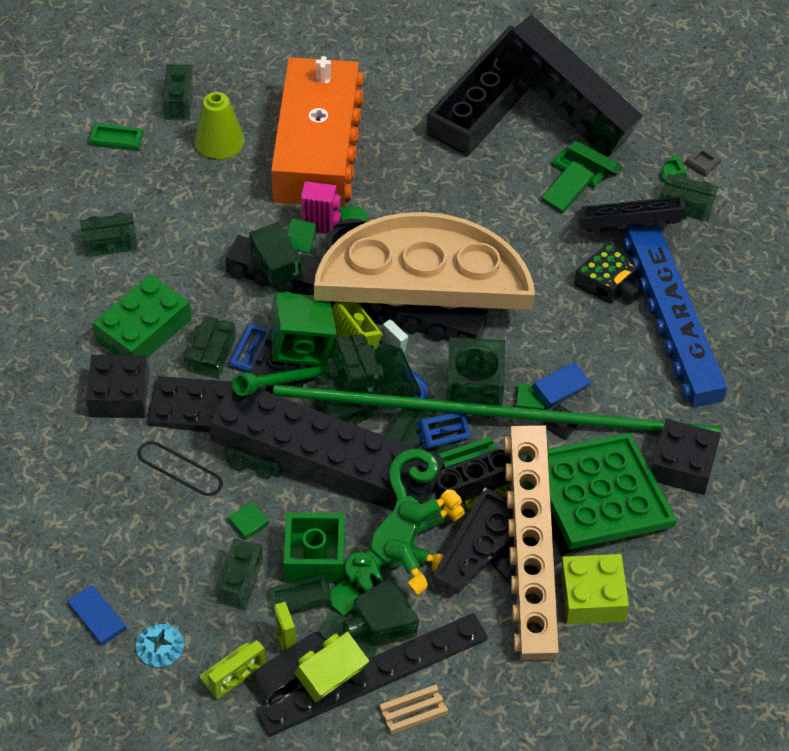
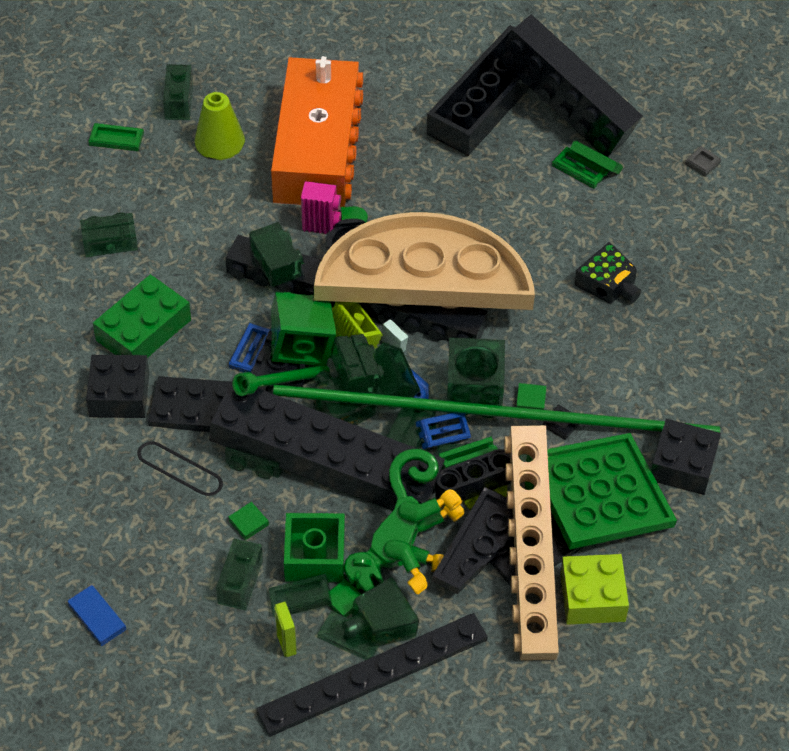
medium azure gear [136,622,184,667] -> none
clear green brick [184,316,236,379] -> none
lime bracket [200,640,266,700] -> none
black beam [249,632,326,704] -> none
green slope [284,219,317,254] -> none
lime brick [294,632,370,703] -> none
tan tile [380,685,448,734] -> none
blue tile [531,362,591,408] -> none
green tile [542,161,594,213] -> none
black plate [579,196,687,232] -> none
blue brick [622,222,727,408] -> none
clear green brick [660,173,718,222] -> none
green tile [661,155,687,183] -> none

